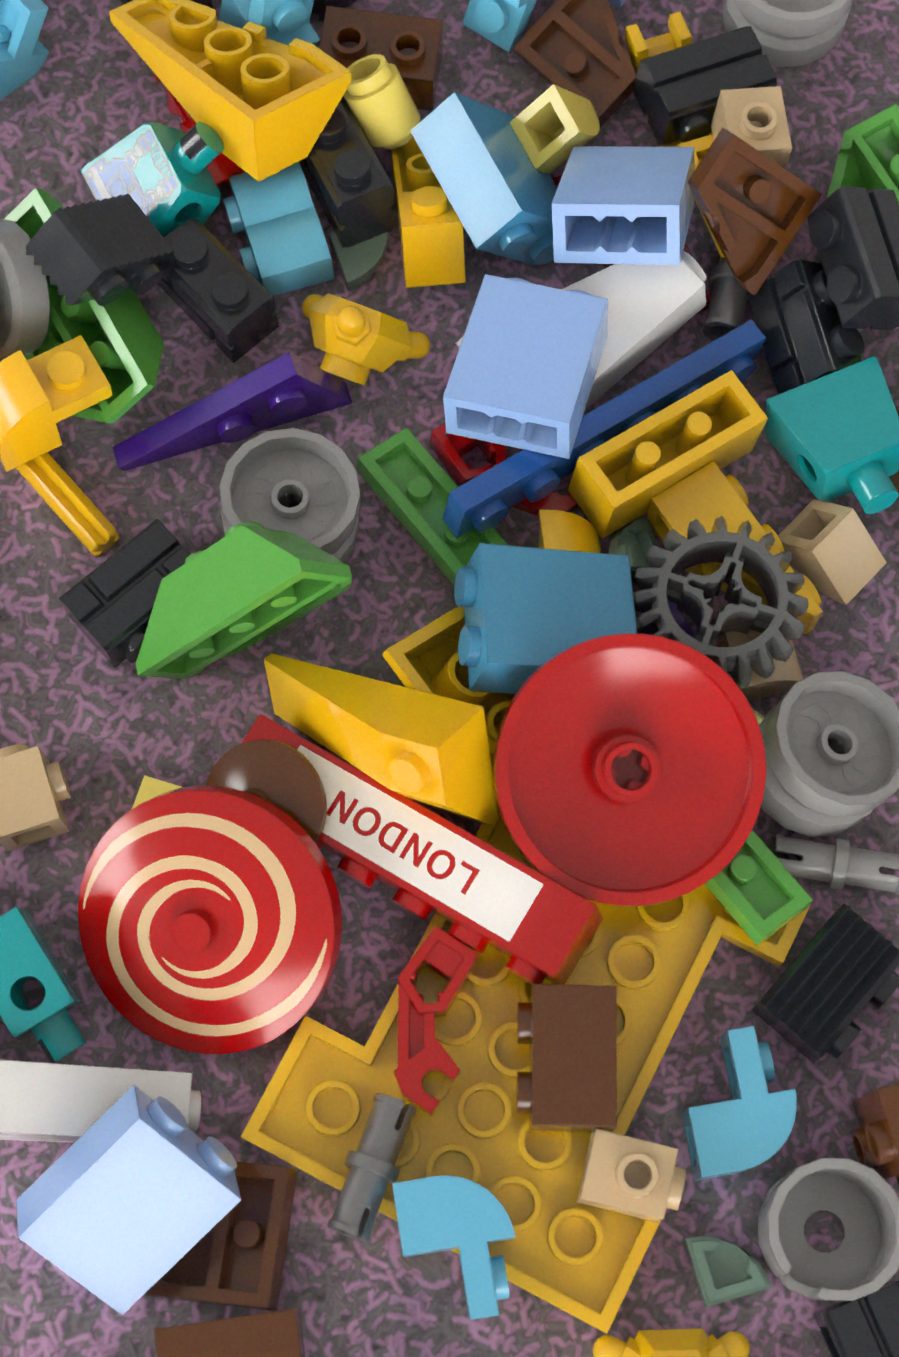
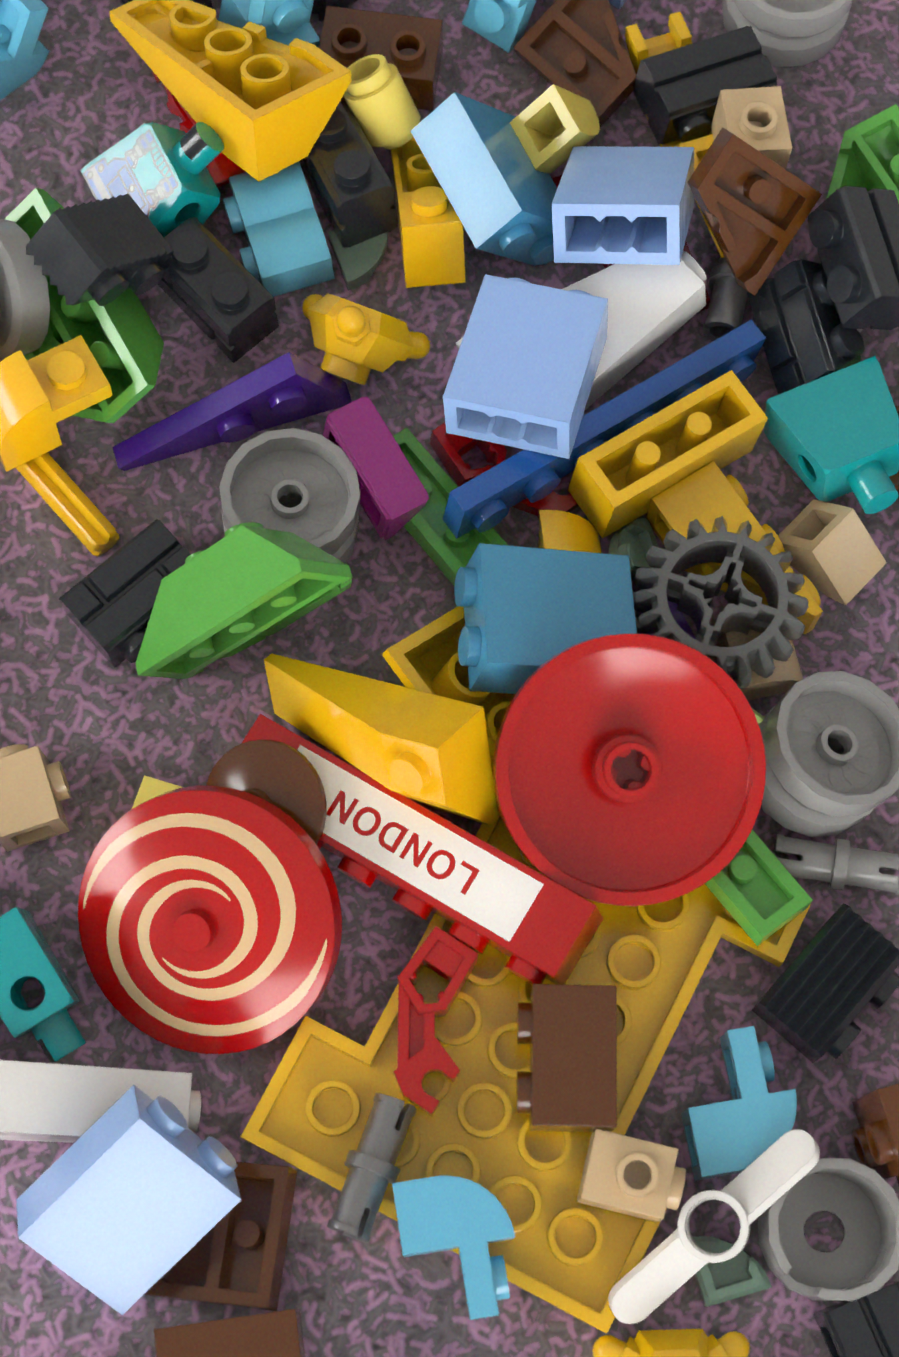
none -> magenta slope [323,396,429,540]
none -> white piece [608,1129,820,1324]

